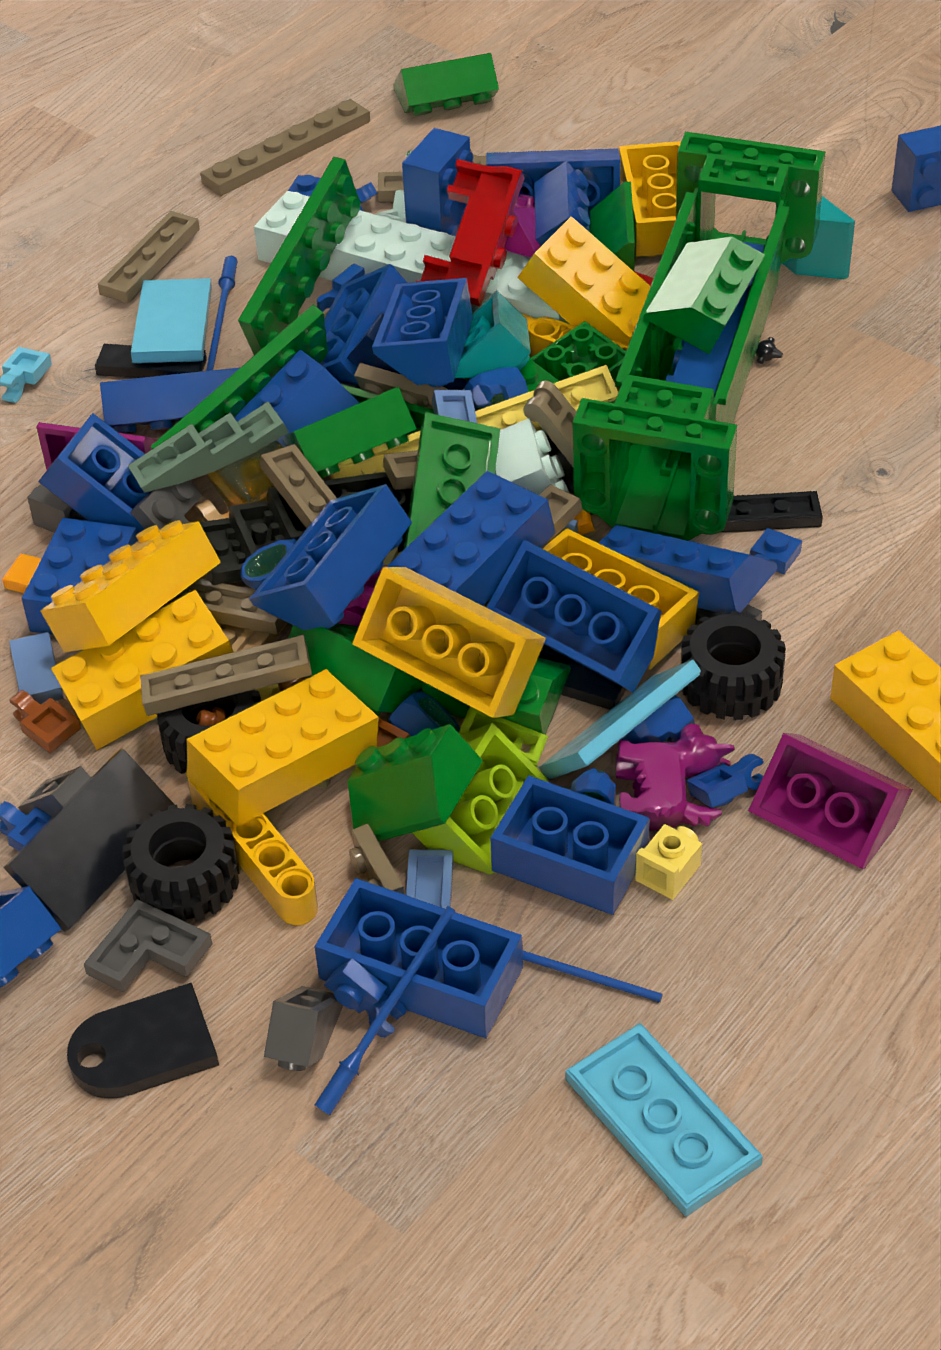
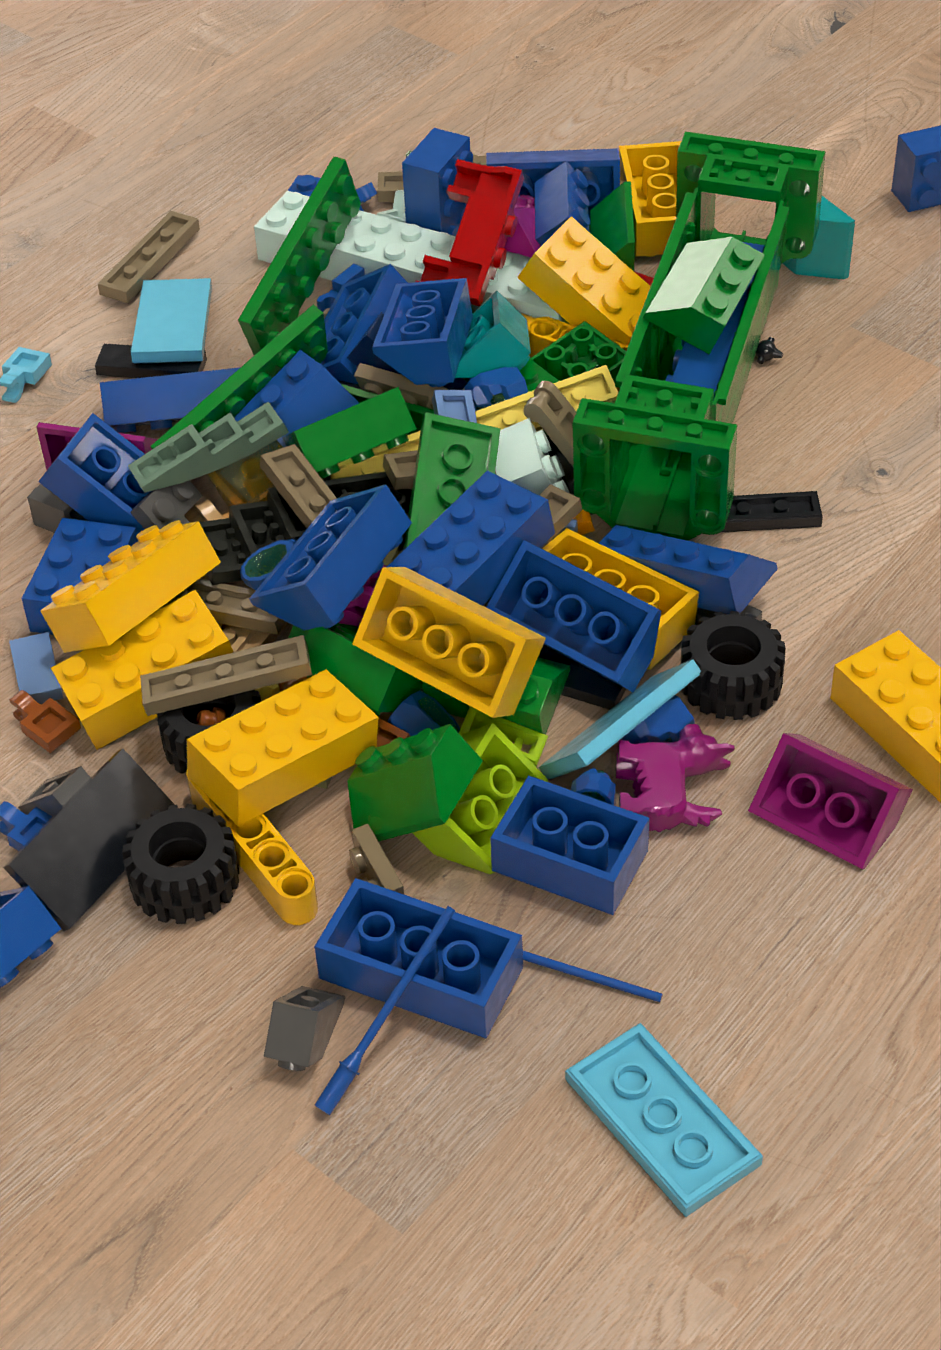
light orange tile [2,553,42,593] -> none
black tile [67,982,219,1099] -> none
dark grey plate [84,899,212,992] -> none
dark tan plate [200,99,370,196] -> none
blue piece [206,256,238,371] -> none
blue plate [324,958,407,1038] -> none
green slope [393,53,499,116] -> none
medium blue tile [406,850,453,909] -> none
light yellow brick [635,824,702,900] -> none
blue plate [686,754,764,808] -> none
blue plate [750,528,802,574] -> none

